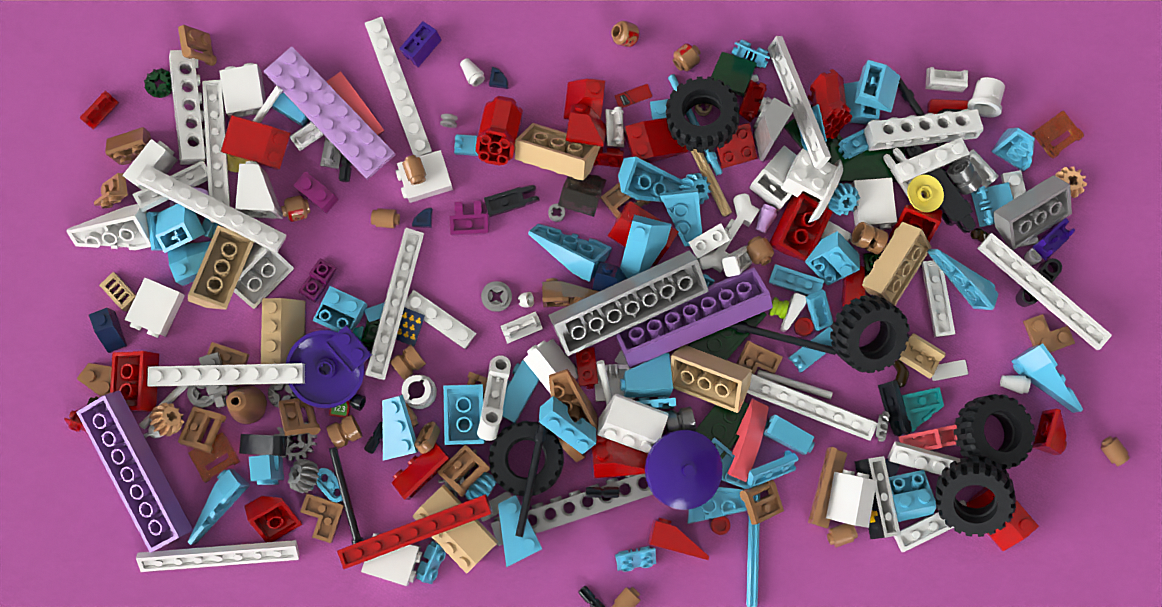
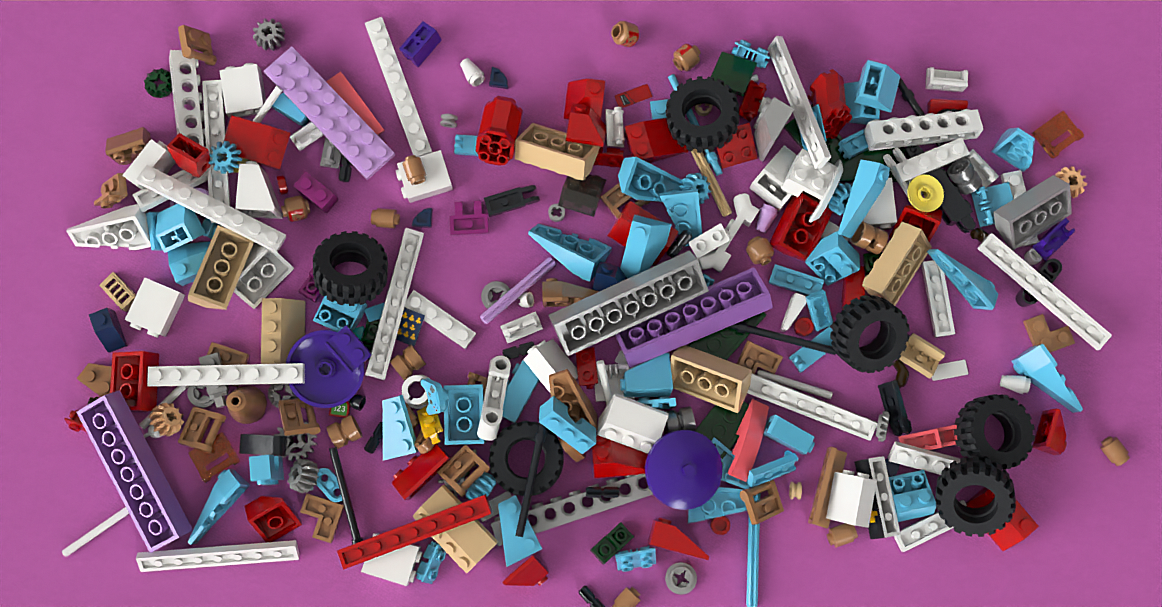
red hinge [79,91,119,130] -> none
white slope [722,246,753,277] -> none
lime wheel [769,297,789,319] -> none
teal wing [901,387,944,432] -> none
white piece [967,77,1005,118] -> none
none -> white bar [62,507,129,557]
none -> red torso [167,133,211,178]
none -> medium azure gear [209,141,242,174]
none -> light grey gear [253,18,285,51]
none -> red tile [277,175,288,195]
none -> black tyre [313,231,388,306]
none -> yellow hinge [417,406,443,444]
none -> medium azure piece [421,378,448,415]
none -> lavender axle [480,257,556,324]
none -> black piece [502,341,534,360]
none -> red slope [502,554,549,586]
none -> dark green slope [590,522,634,565]
none -> light grey gear [665,562,697,595]
none -> black piece [666,230,692,258]
none -> tan bush [789,482,802,500]
none -> medium azure wedge [838,159,890,238]

